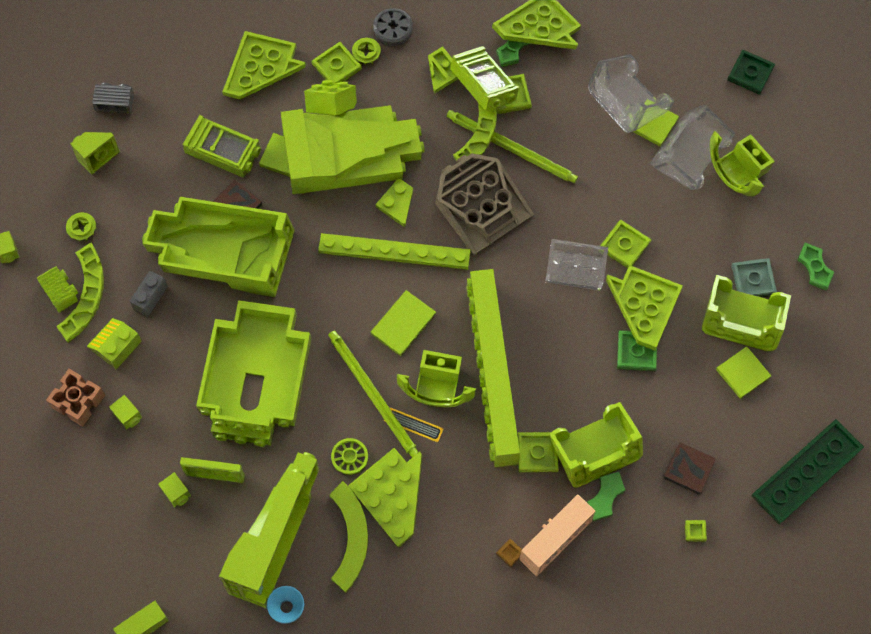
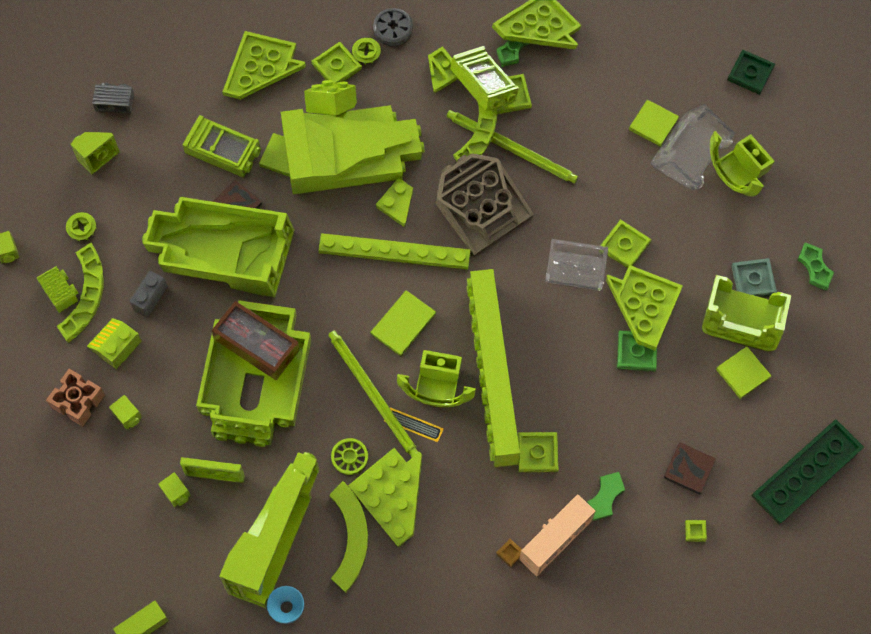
lime windscreen [549,402,643,487] -> none
clear windscreen [588,54,675,133] -> none
none -> brick [212,301,299,380]

